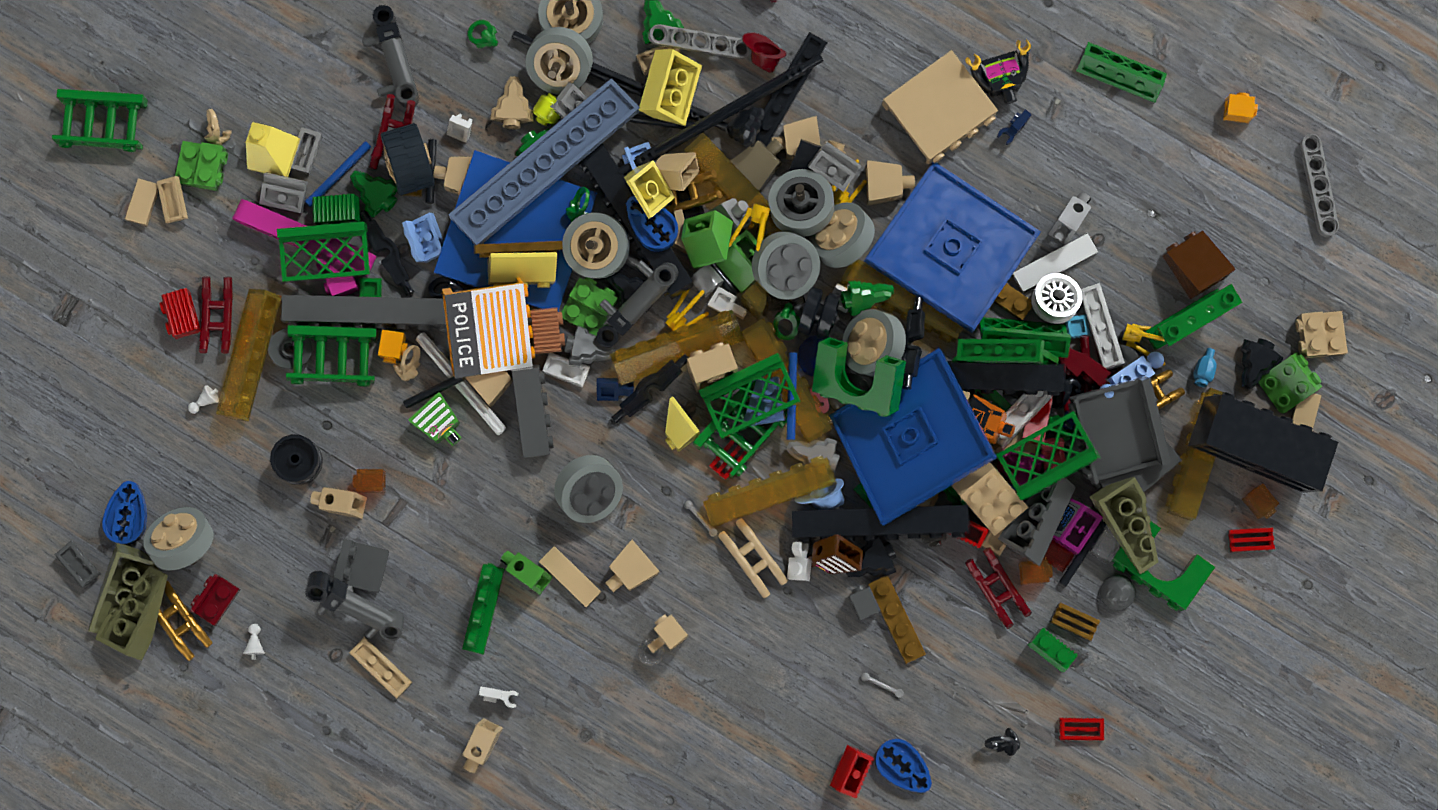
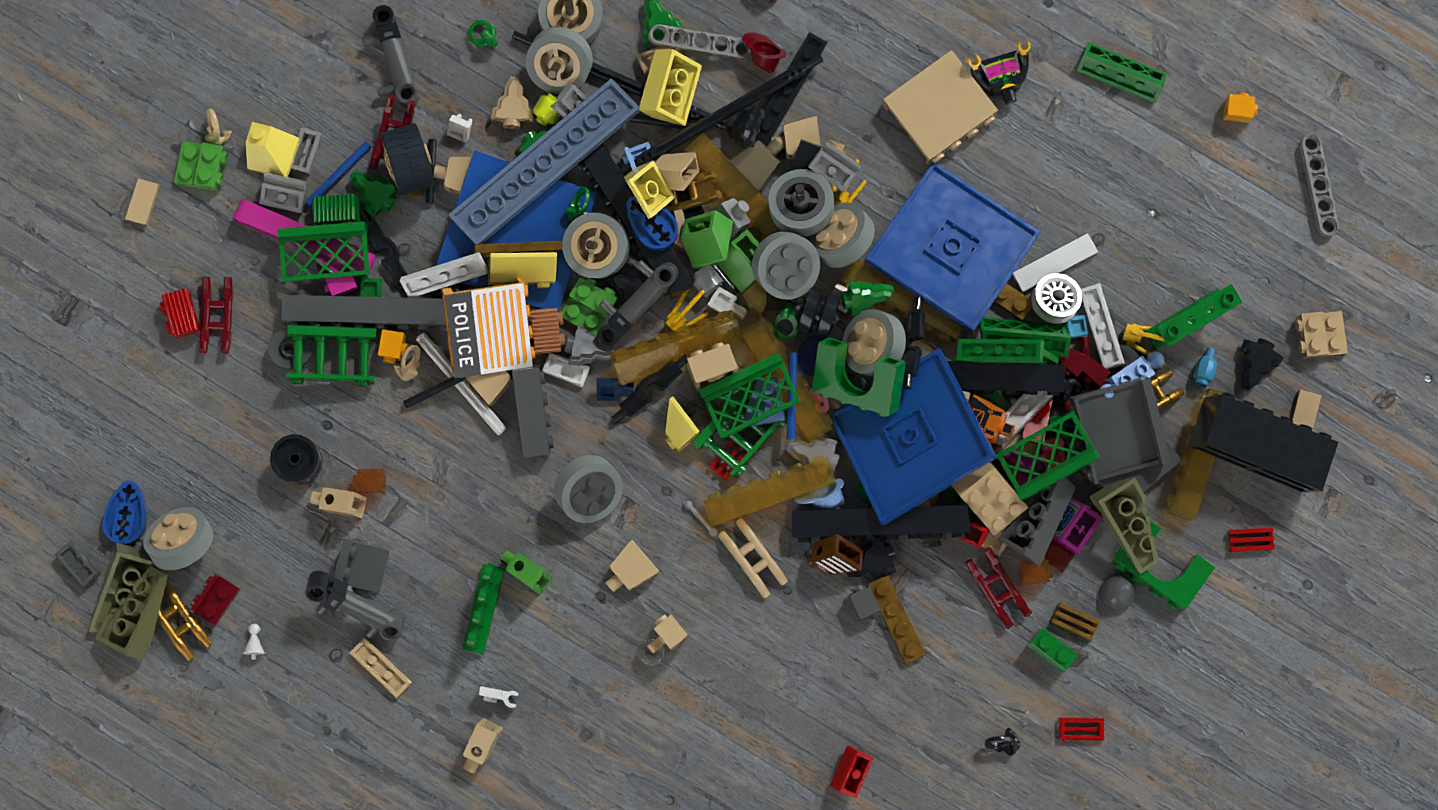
green fence [52,89,148,152] -> none
tan tile [157,176,188,223] -> none
white piece [188,385,219,414] -> none
clear yellow brick [216,289,282,422] -> none
light blue bracket [402,213,444,263] -> none
bright green torso [408,392,462,446] -> none
tan tile [539,546,601,608] -> none
yellow plant [729,204,770,251] -> none
white plate [787,542,812,581] -> none
light grey hinge [861,672,904,698] -> none
tan torso [866,161,915,205] -> none
blue piece [875,739,932,793] -> none
dark blue plate [997,109,1032,145] -> none
light grey torso [1048,192,1091,245] -> none
black bar [1059,519,1106,586] -> none
reddish brown slope [1163,231,1236,300] -> none
clear orange brick [1242,483,1279,519] -> none
bright green bracket [1259,352,1322,413] -> none
none -> white tile [400,252,488,298]

